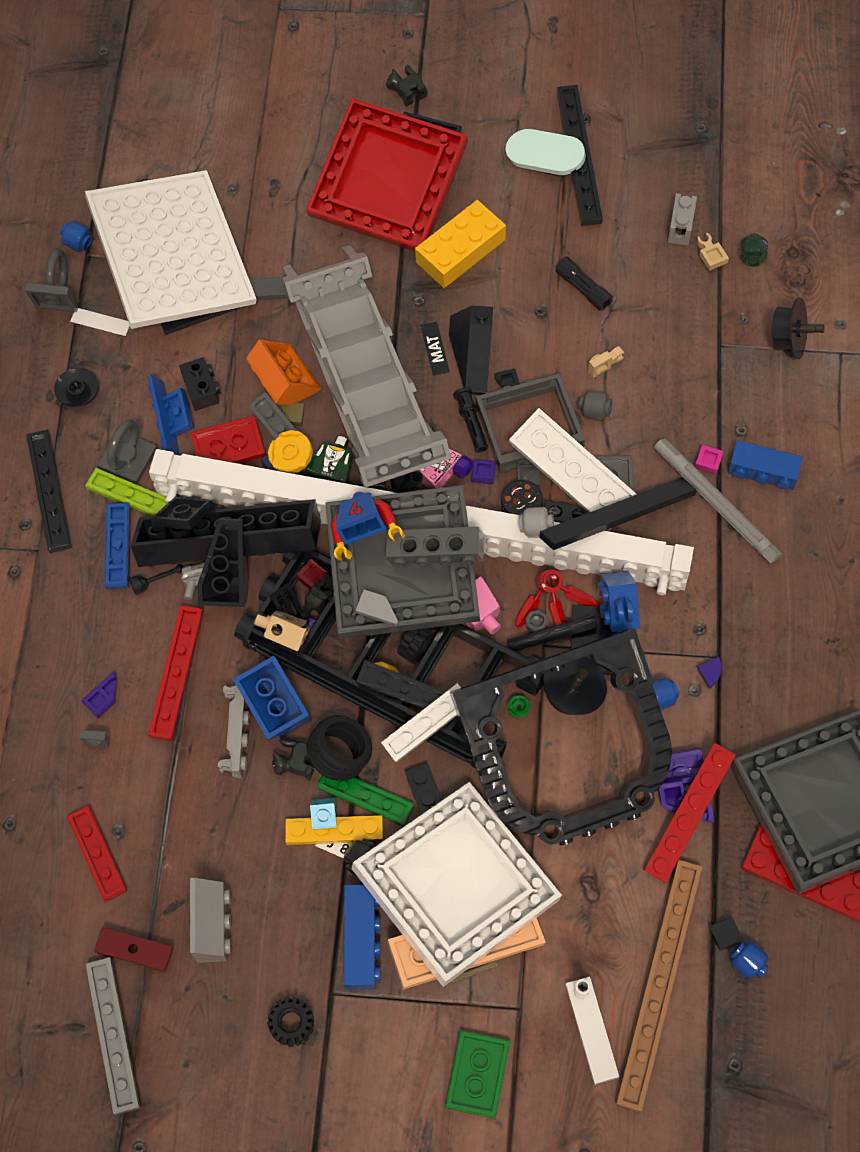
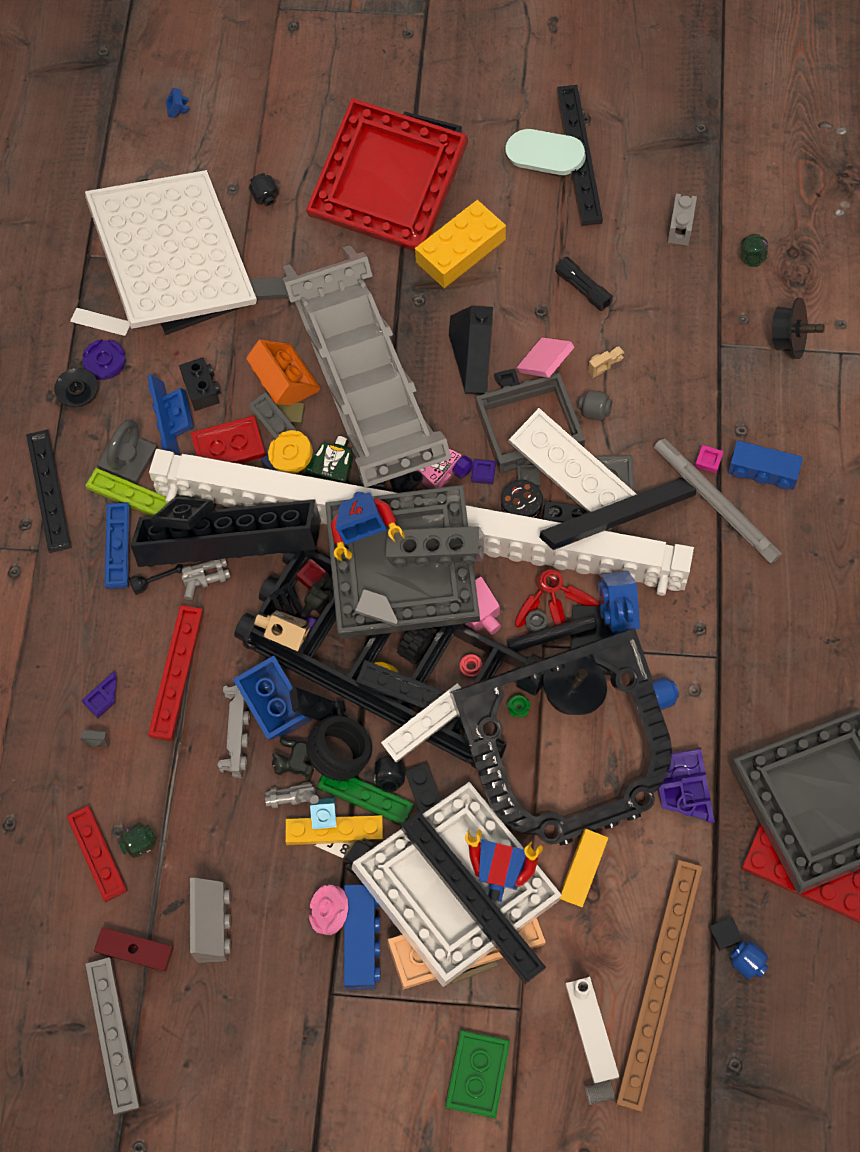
dark grey tile [25,249,79,312] -> none
blue head [60,220,93,252] -> none
black wedge [197,518,248,607] -> none
black tyre [267,997,314,1047] -> none
pearl dark grey animal [386,65,428,107] -> none
black sticker [420,322,450,376] -> none
black pin [453,387,489,453] -> none
light grey head [519,507,554,538] -> none
red plate [644,743,736,883] -> none
tan plate [697,233,729,271] -> none
dark purple tile [697,657,722,689] -> none
none -> dark purple tile [82,339,126,380]
none -> clear green head [118,822,156,858]
none -> blue tile [166,88,189,118]
none -> black head [248,173,279,206]
none -> light grey piece [265,782,319,808]
none -> black plate [289,687,347,721]
none -> bright pink tile [309,885,348,935]
none -> black head [374,755,406,792]
none -> black tile [400,812,546,985]
none -> coral plate [460,654,483,677]
none -> torso [465,829,543,902]
none -> bright pink tile [516,338,574,378]
none -> yellow tile [560,828,608,907]
none -> light grey piece [585,1081,615,1105]

